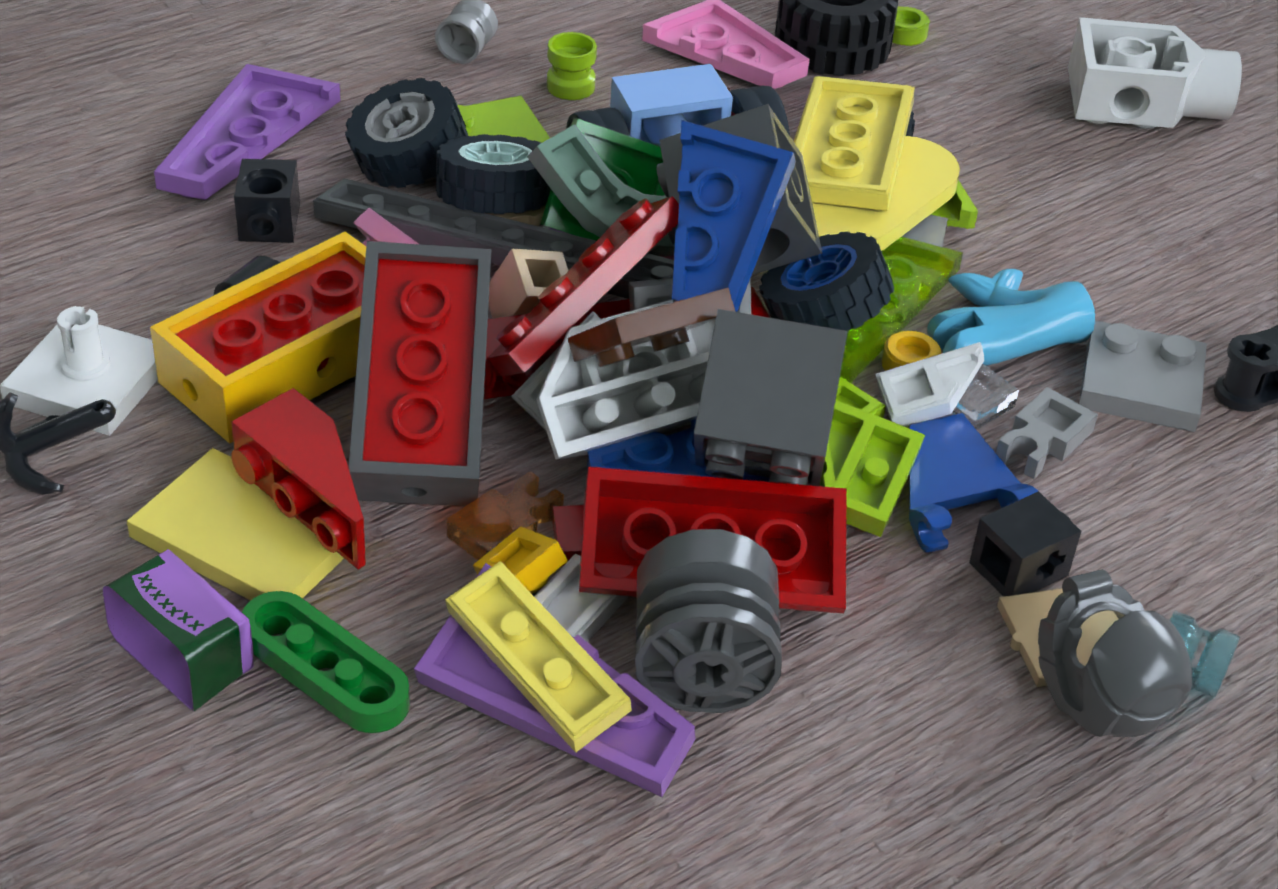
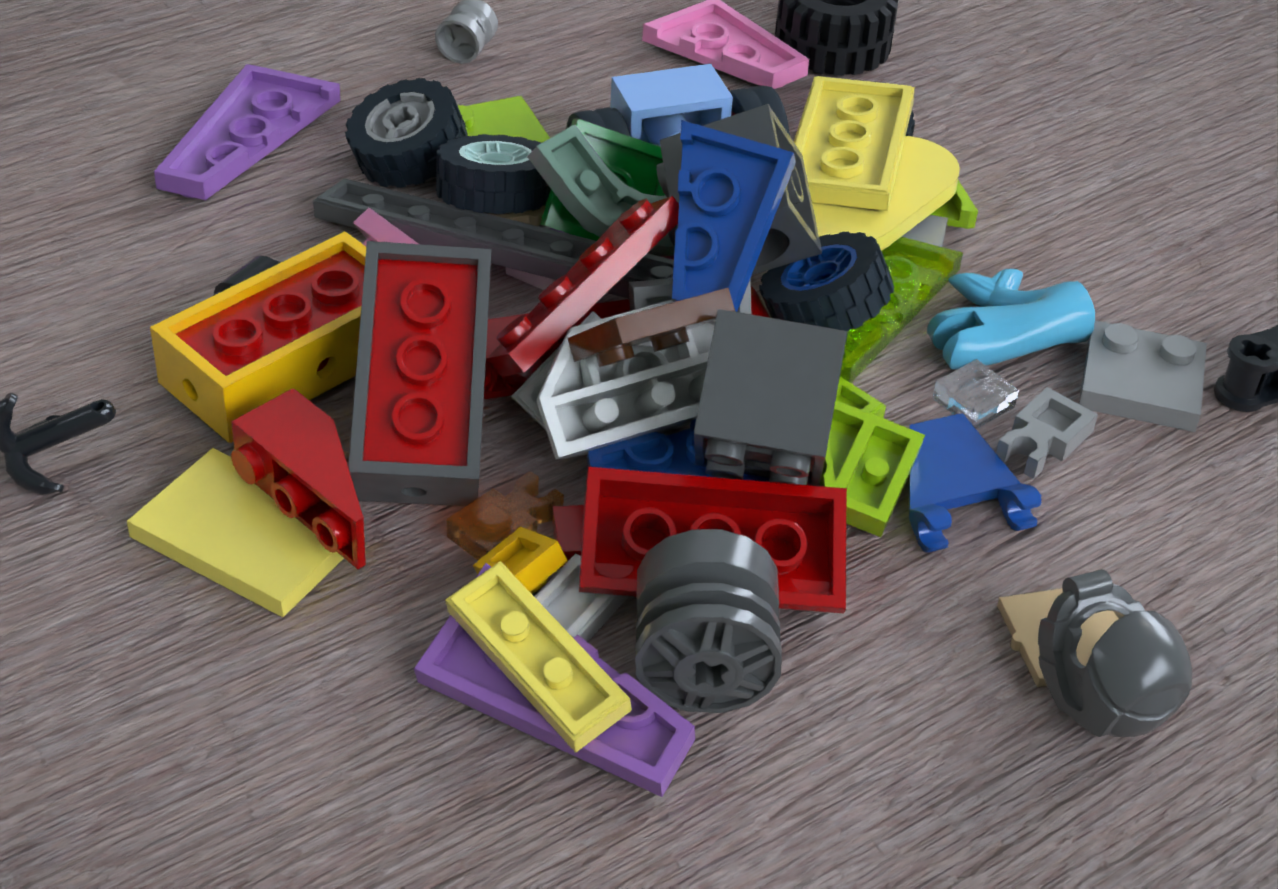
white tile [0,306,158,436] -> none
medium lavender piece [103,549,254,712] -> none
black brick [234,159,300,243] -> none
green plate [242,591,410,733] -> none
tan brick [489,249,569,318] -> none
lime wheel [547,32,597,100] -> none
white tile [876,342,984,427] -> none
yellow tile [882,331,942,371] -> none
lime tile [892,6,930,46] -> none
black brick [969,491,1081,597] -> none
white brick [1068,17,1242,129] -> none
clear light blue wheel [1169,610,1241,698] -> none

